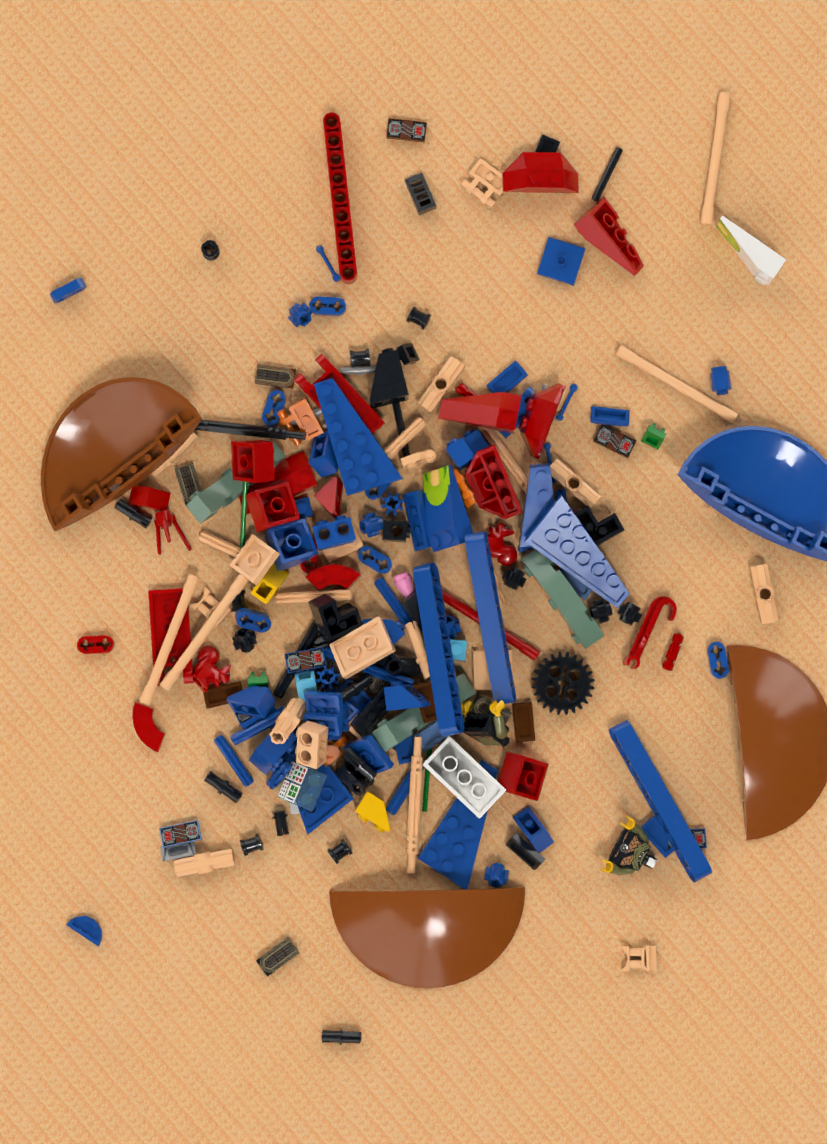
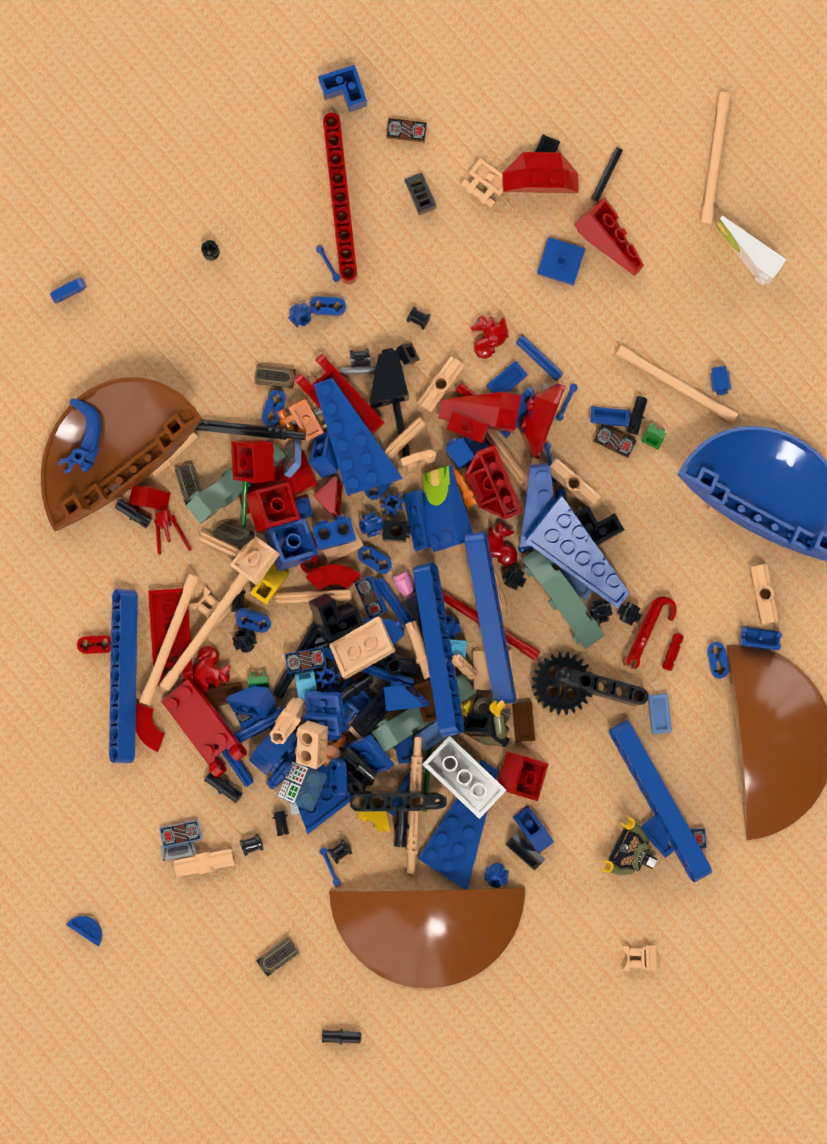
none -> blue piece [58,398,102,473]
none -> blue beam [109,589,138,763]
none -> red hinge [161,678,247,778]
none -> tile [212,521,255,547]
none -> tile [284,439,301,478]
none -> blue brick [318,65,367,112]
none -> blue hinge [320,848,341,886]
none -> blue beam [329,758,347,796]
none -> black piece [349,791,447,812]
none -> tile [355,576,388,619]
none -> black pin [393,811,409,847]
none -> red plate [447,411,489,443]
none -> light nougat axle [451,654,478,680]
none -> red animal [471,316,509,359]
none -> blue axle [516,335,563,381]
none -> black piece [555,669,648,706]
none -> black axle [627,396,648,435]
none -> medium blue tile [648,693,672,734]
none -> blue hinge [739,626,782,651]

